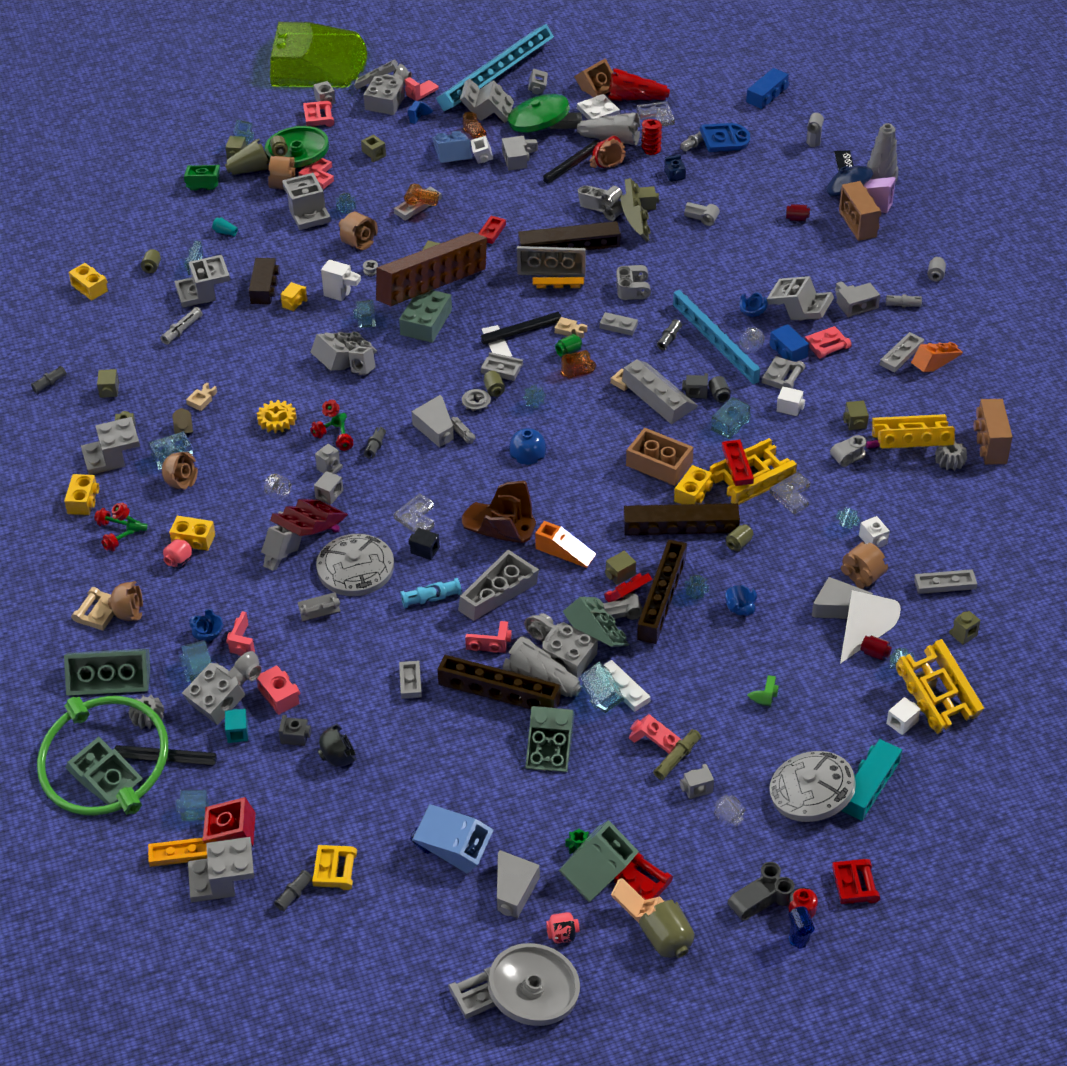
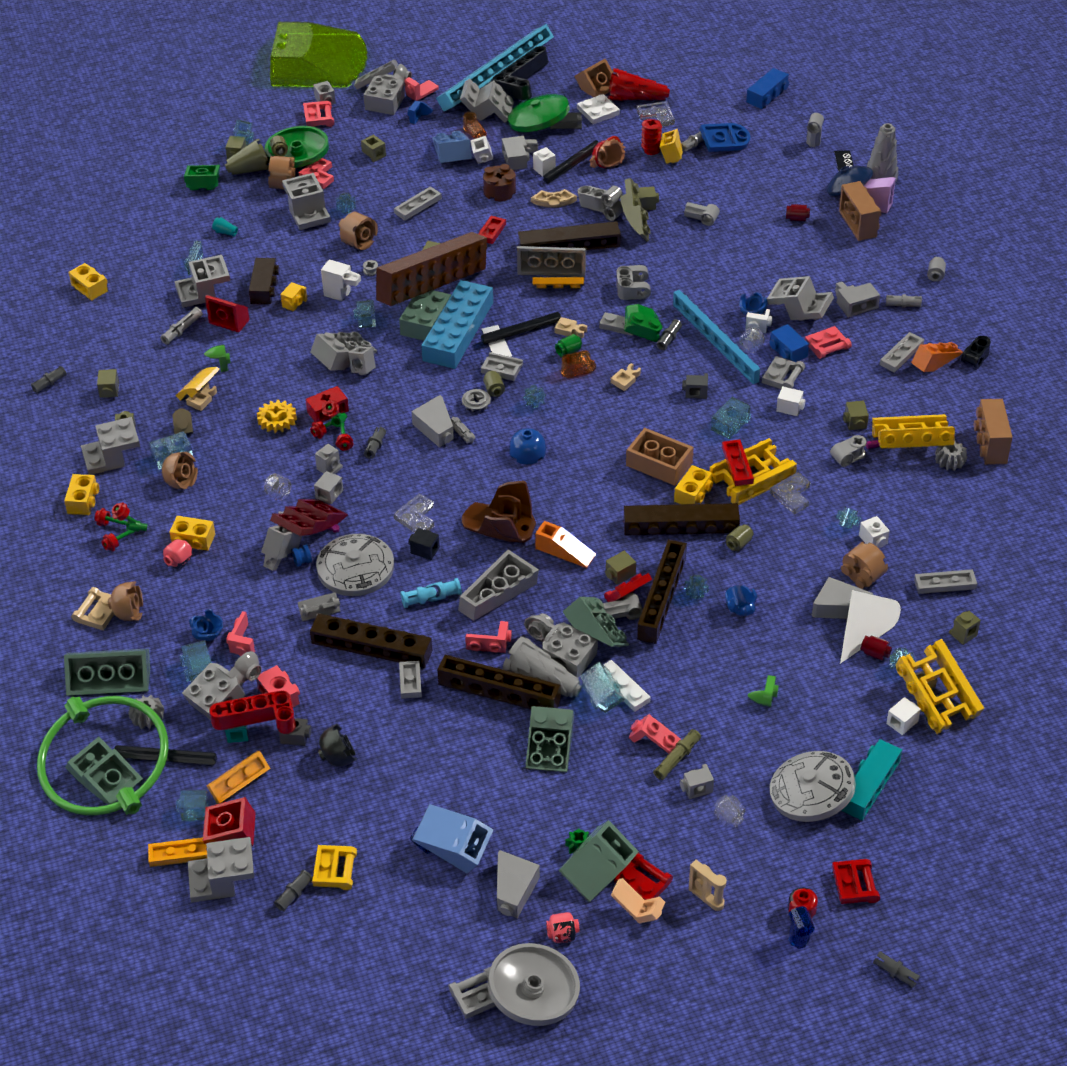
olive brick [141,249,161,273] -> none
clear orange piece [404,183,439,206] -> none
light grey brick [528,69,548,95] -> none
light grey cone [577,113,641,145] -> none
light grey slope [622,359,698,424] -> none
olive cylinder [639,900,695,958] -> none
dark blue brick [664,155,686,182] -> none
dark grey brick [708,376,731,403] -> none
dark grey piece [727,862,795,921] -> none
none -> yellow slope [175,367,220,401]
none -> bright green plate [204,345,231,372]
none -> red slope [205,295,249,333]
none -> light orange plate [206,751,271,803]
none -> red beam [209,690,296,734]
none -> blue wheel [291,544,312,567]
none -> red brick [305,386,349,423]
none -> dark brown brick [310,613,433,668]
none -> dark azure brick [421,280,493,369]
none -> reddish brown brick [483,164,516,201]
none -> black beam [493,46,549,100]
none -> tan tile [531,189,577,207]
none -> white brick [533,147,556,177]
none -> green slope [624,304,662,342]
none -> yellow slope [660,129,683,164]
none -> tan plate [689,860,727,911]
none -> white bracket [745,309,773,333]
none -> dark grey pin [873,951,920,988]
none -> black piece [961,336,991,368]

